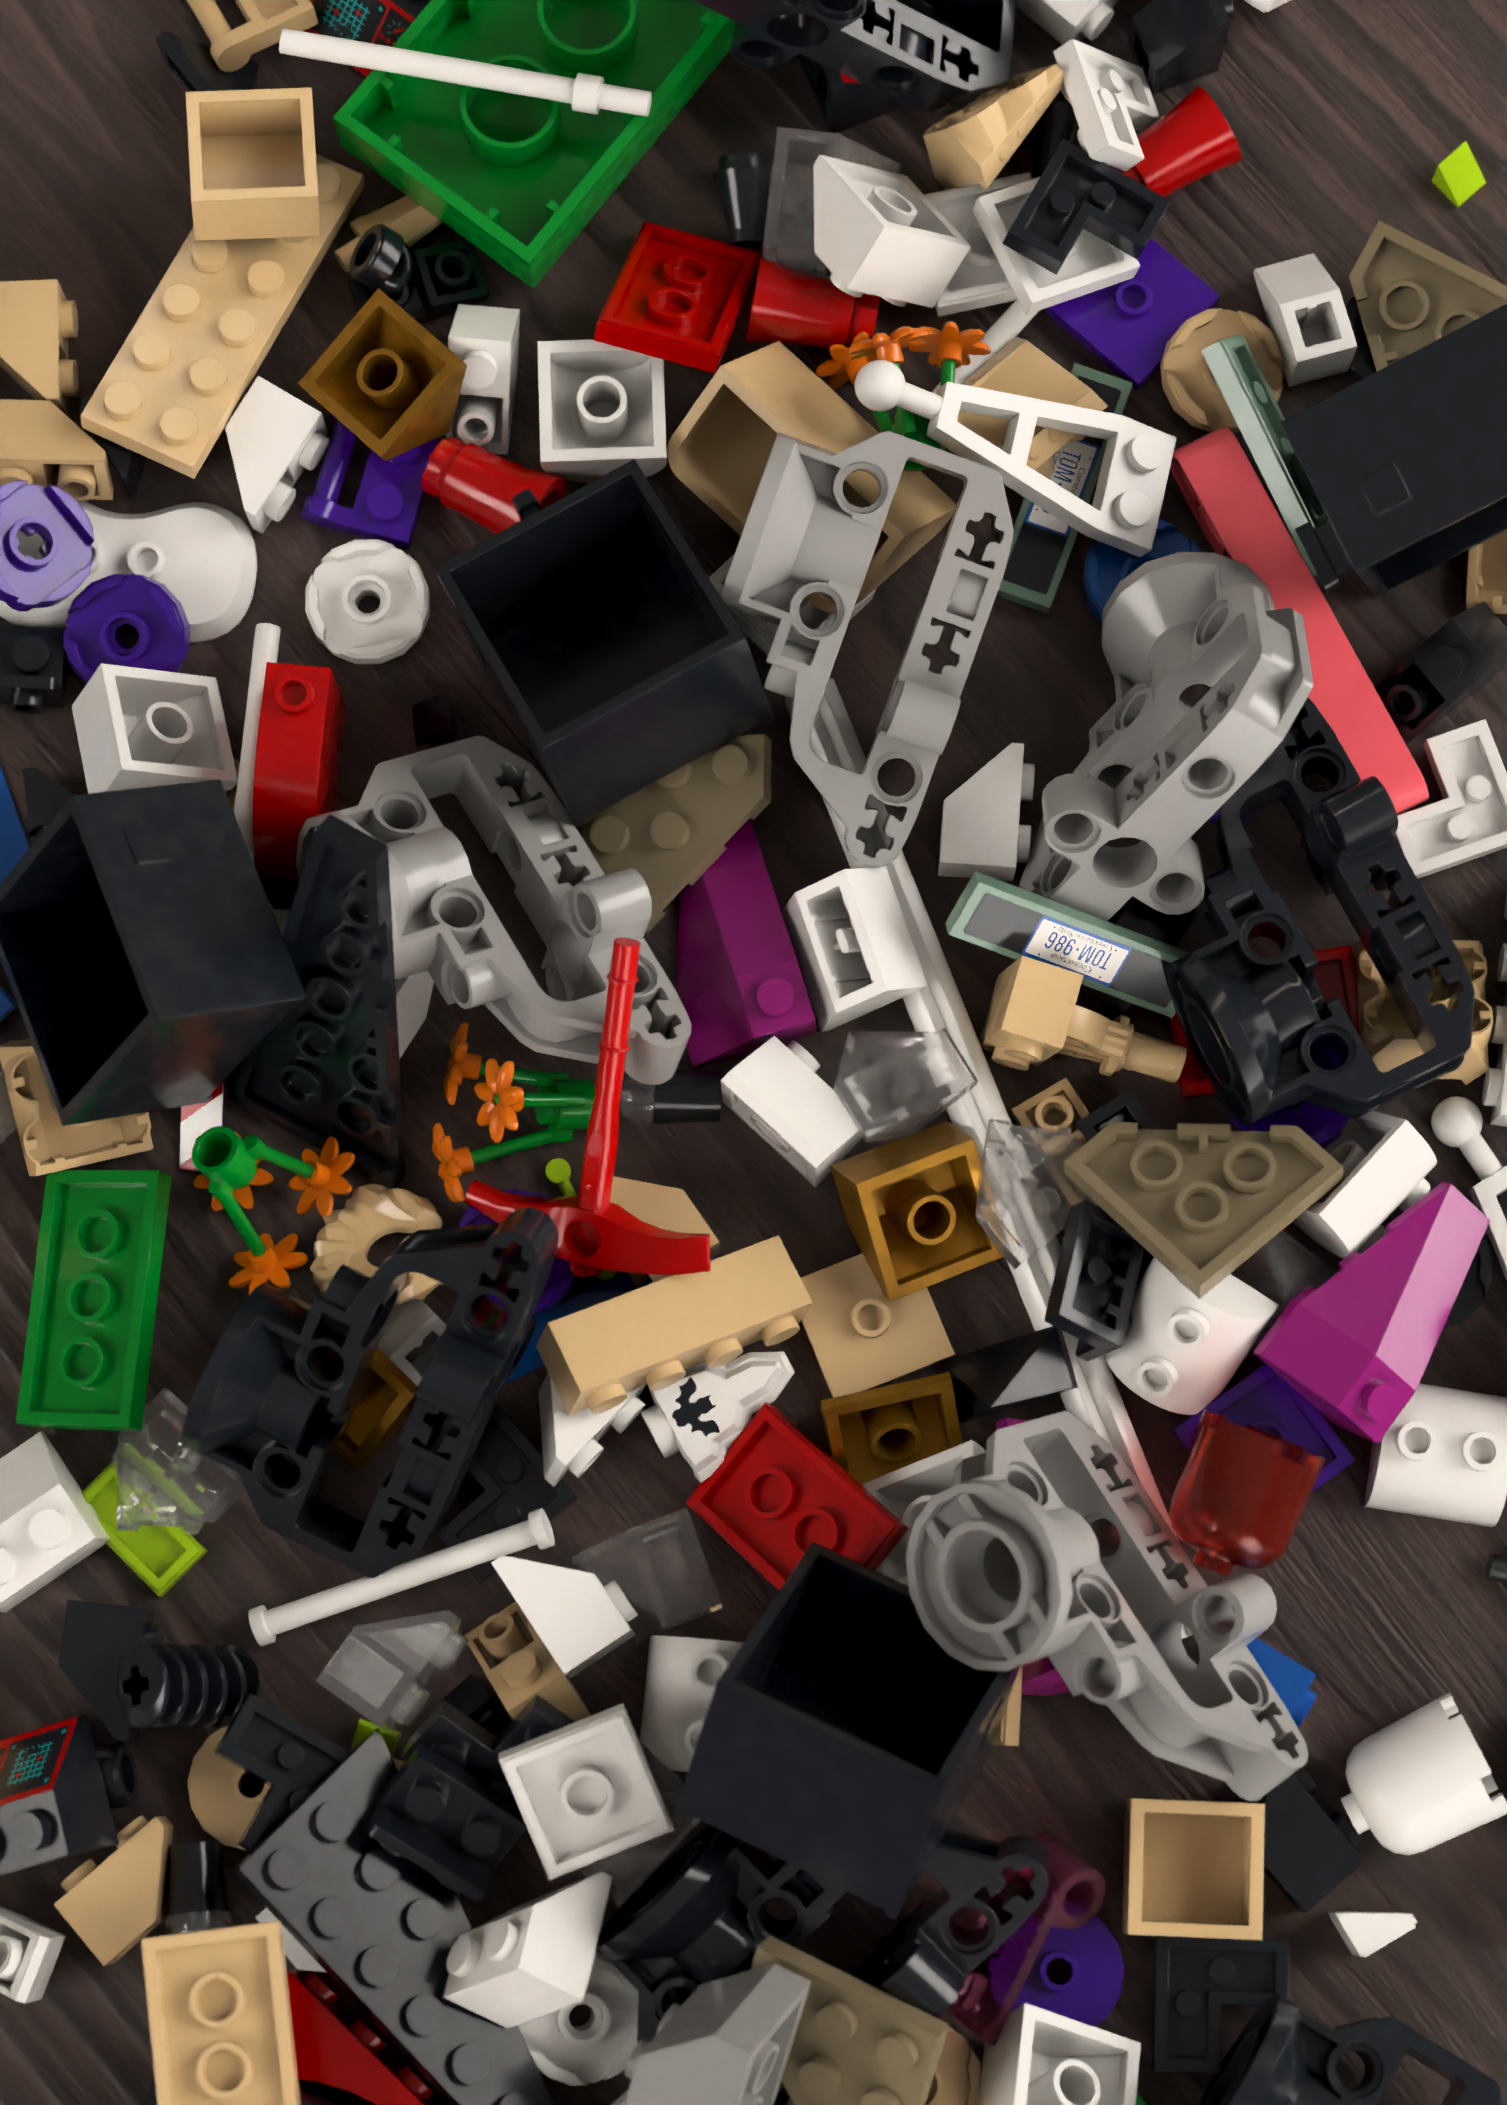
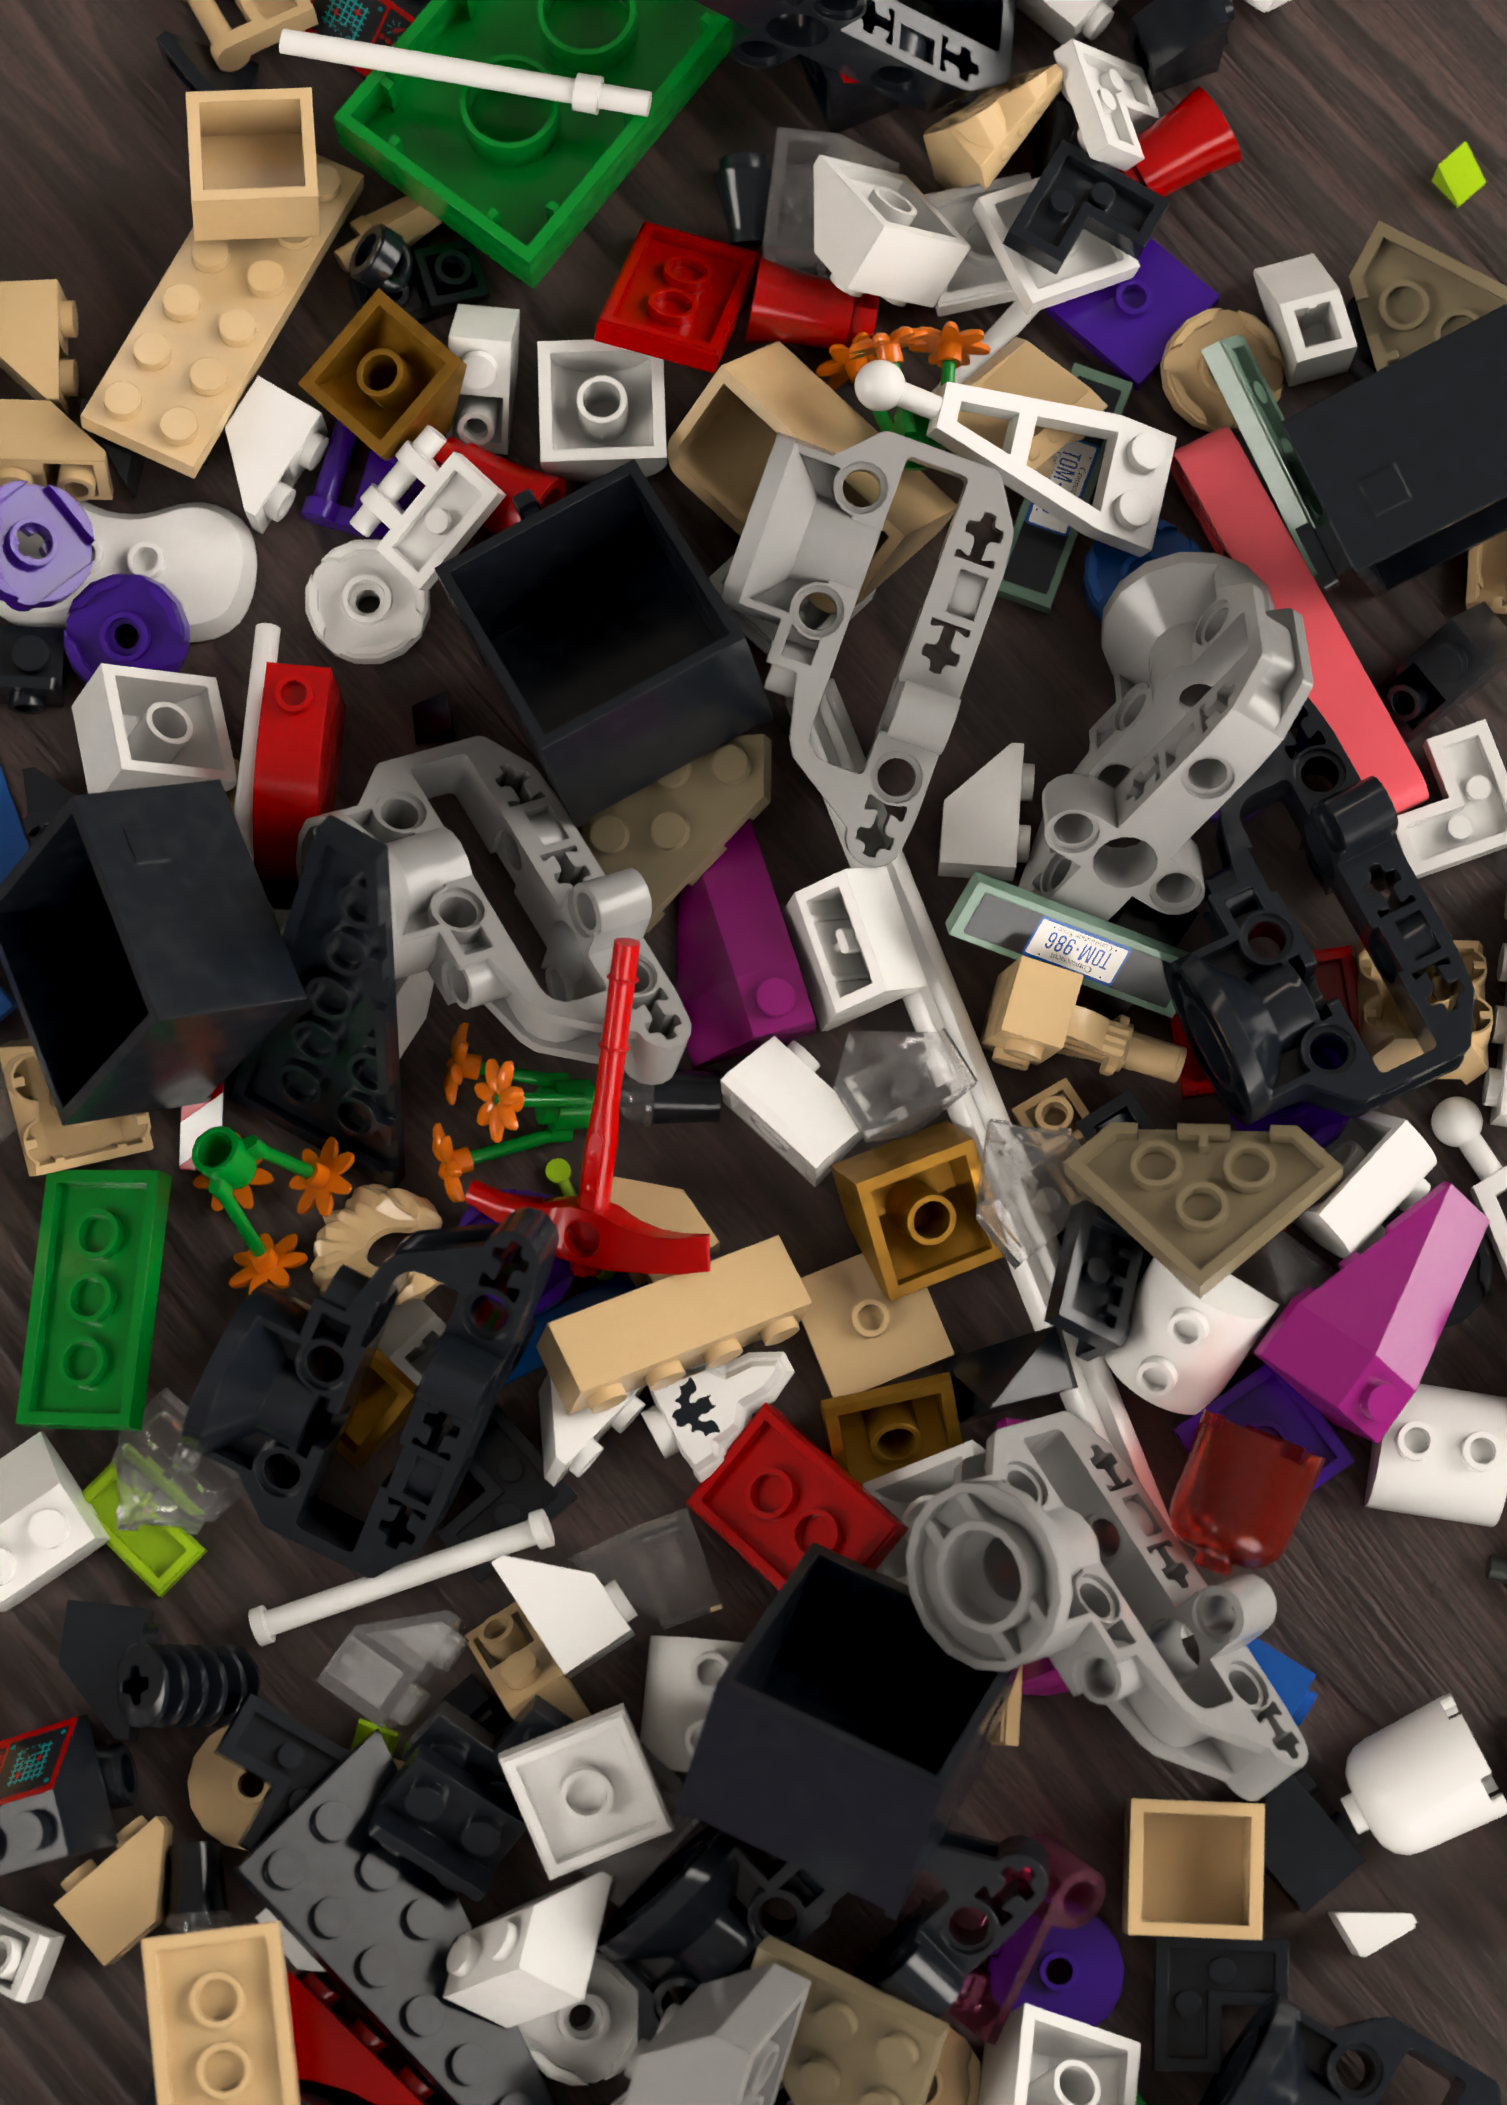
none -> white plate [349,425,506,591]

